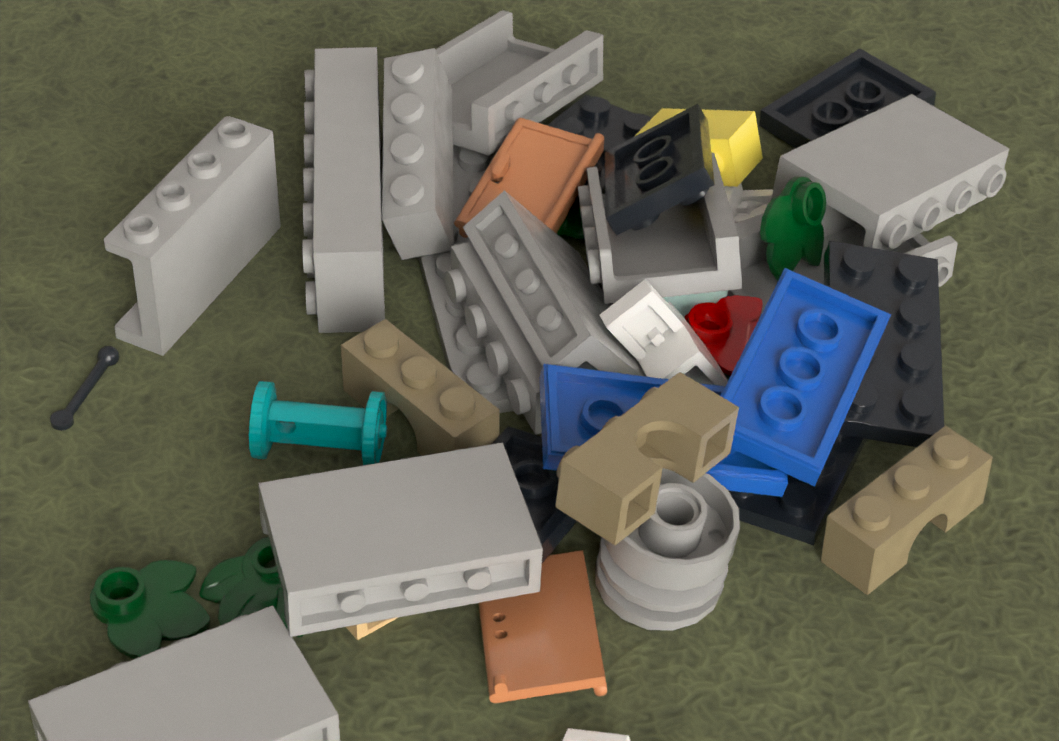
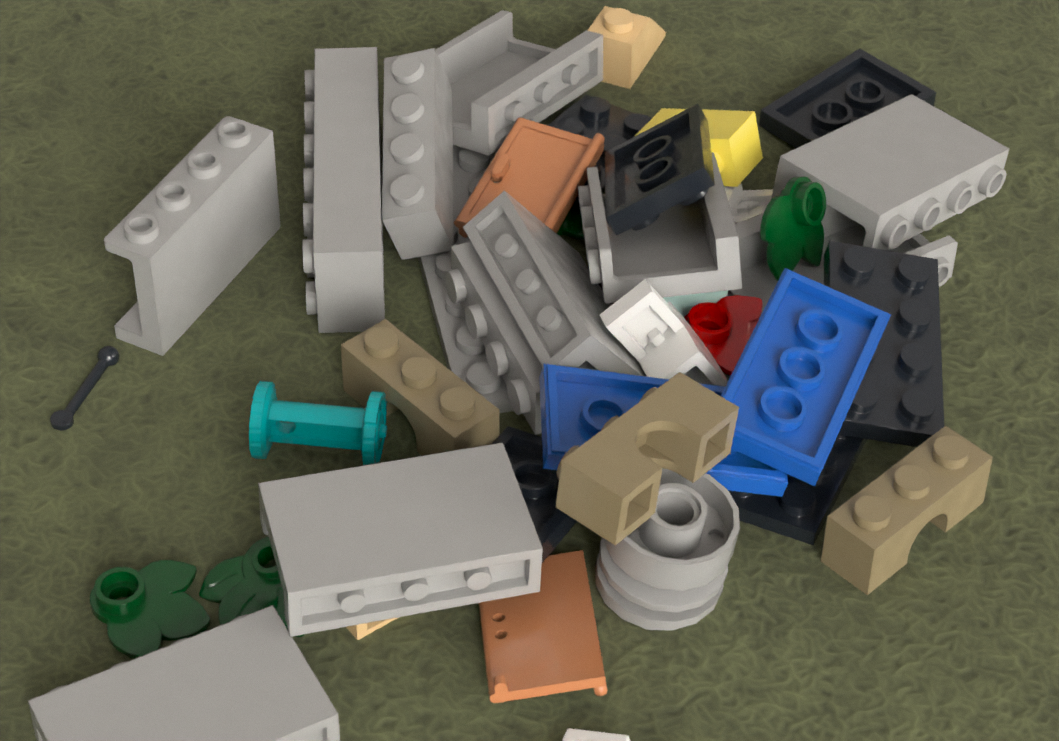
none -> tan slope [587,6,666,89]

